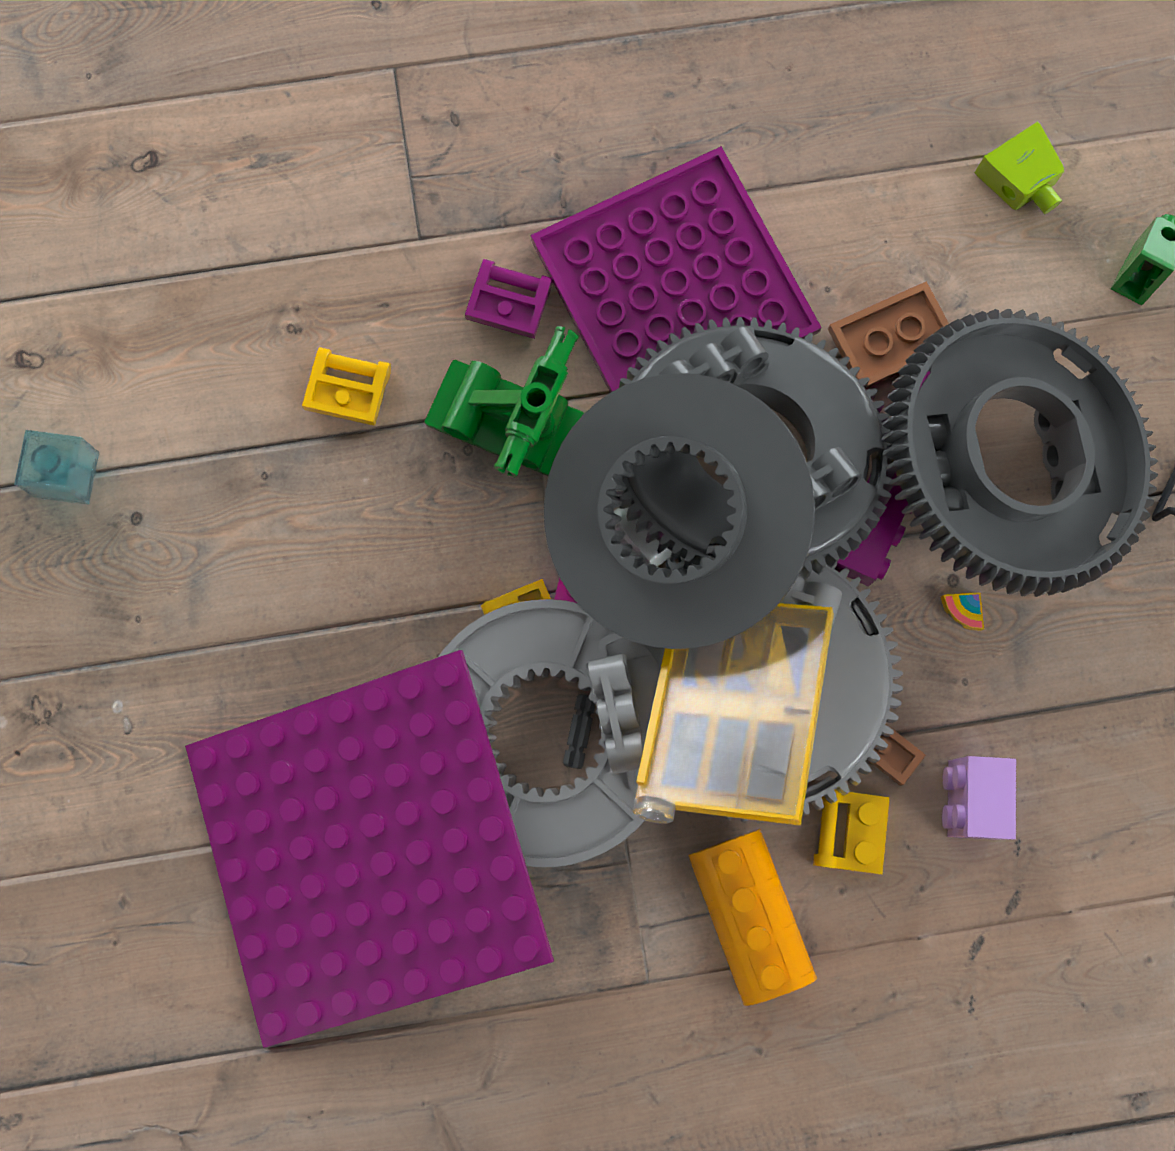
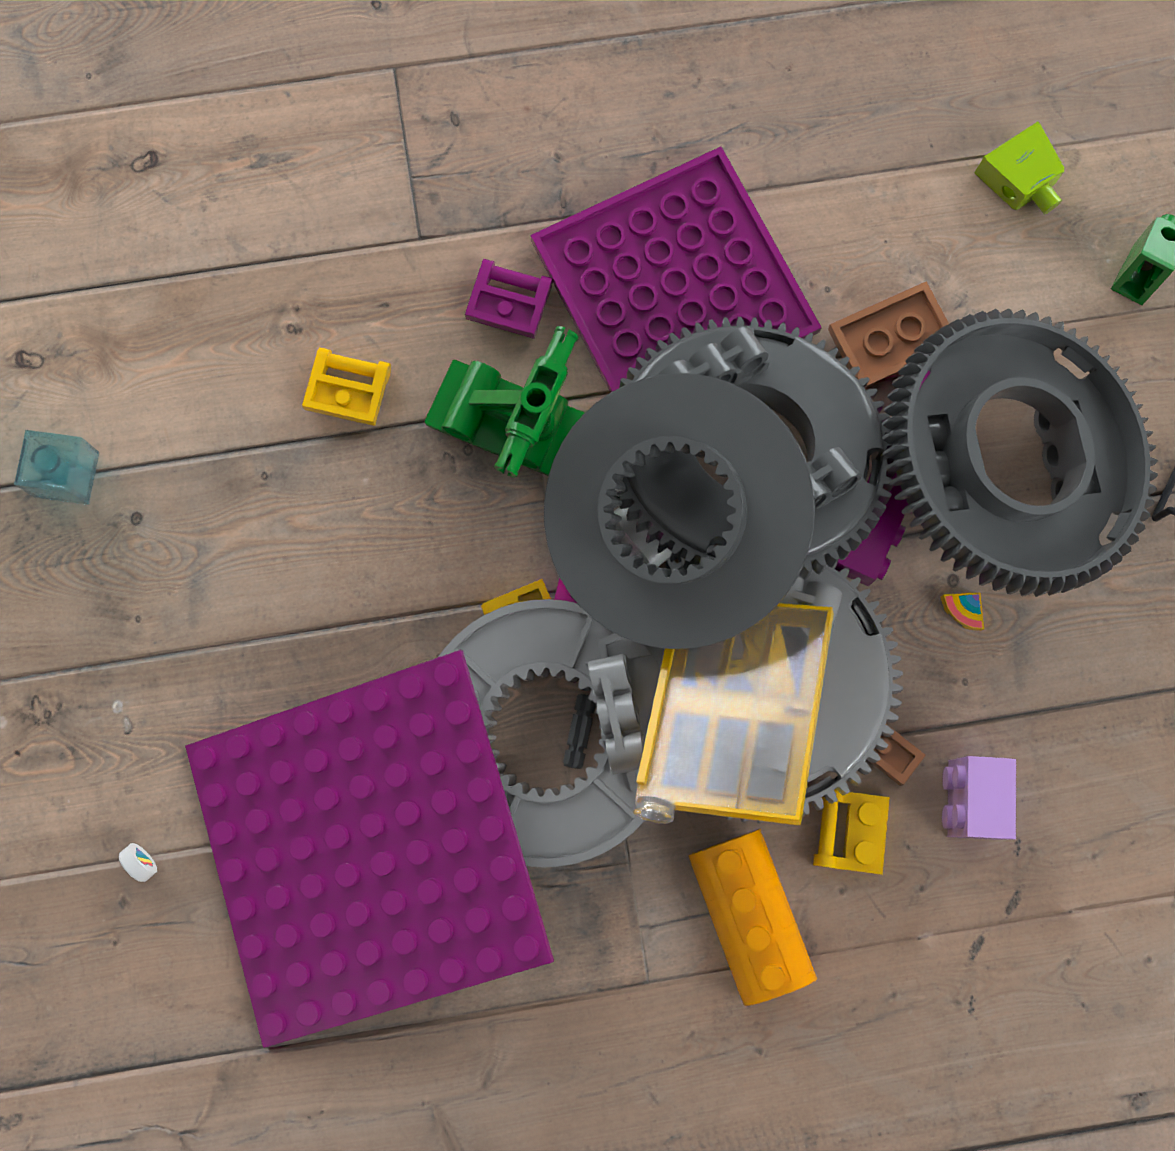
none -> white tile [119,843,157,882]

